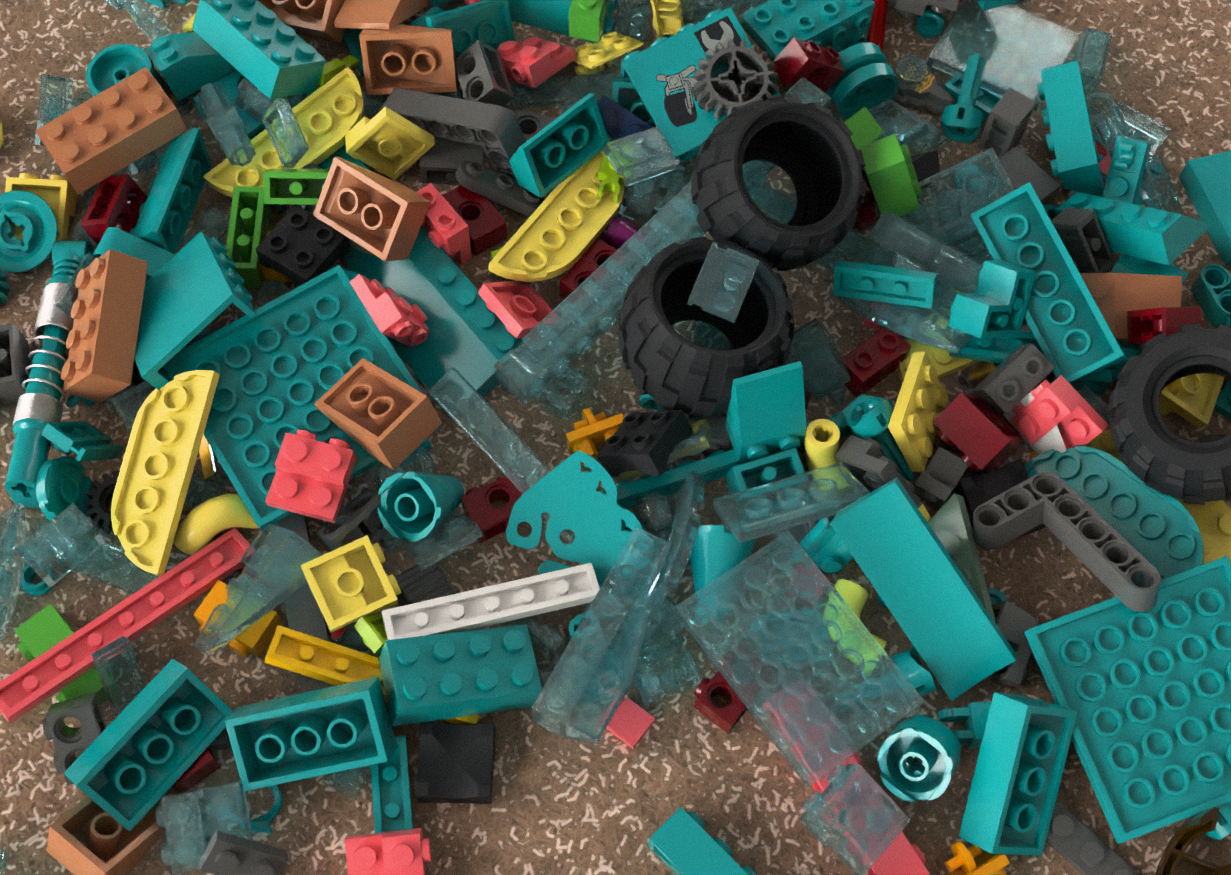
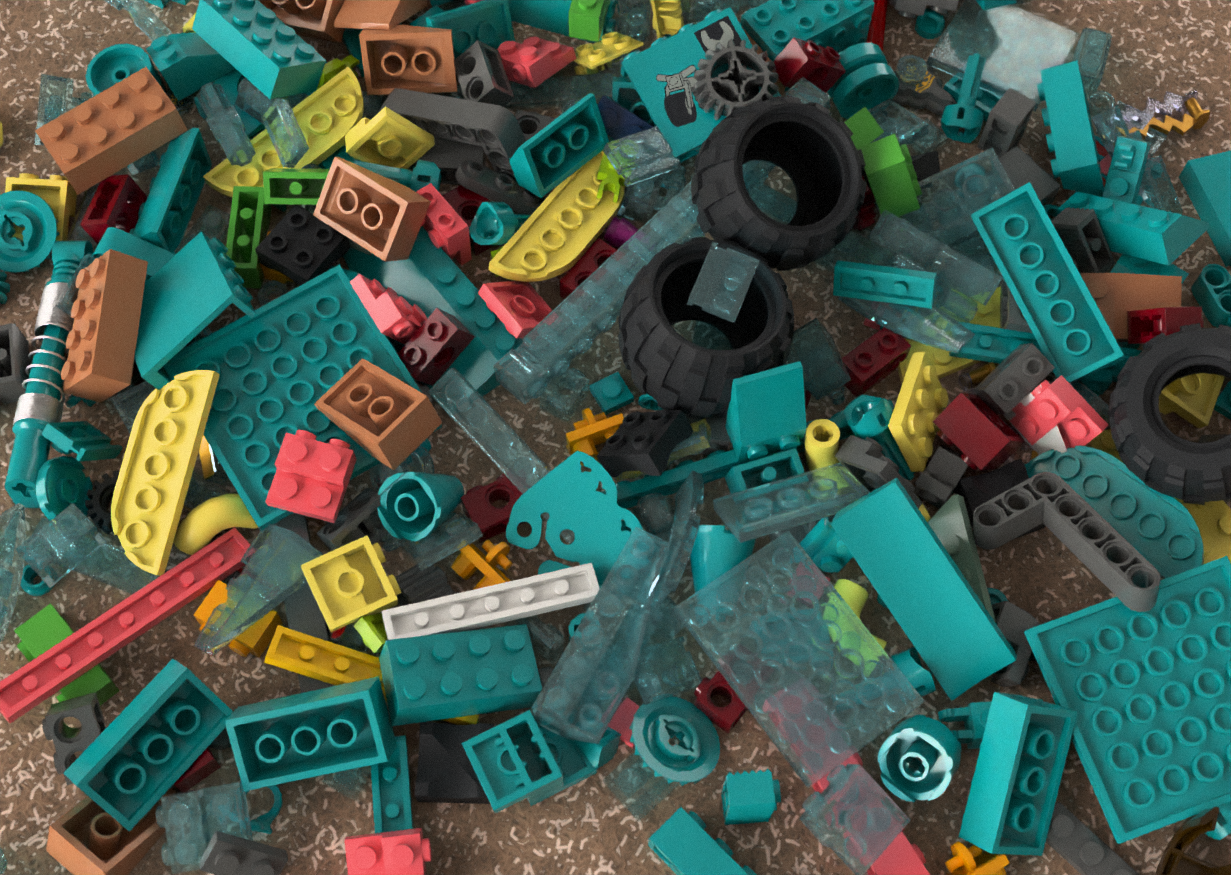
clear light blue tile [91,636,146,717] -> none
teal brick [948,261,1036,338] -> none
none -> teal piece [353,159,441,192]
none -> dark red brick [398,308,475,386]
none -> light orange hips [451,540,513,589]
none -> teal bracket [462,706,597,814]
none -> teal piece [469,202,531,245]
none -> teal slope [571,718,621,769]
none -> teal plate [589,372,634,415]
none -> clear light blue plate [603,752,680,822]
none -> teal gear [629,696,720,786]
none -> teal brick [721,769,781,825]
none -> piece [1105,90,1210,140]

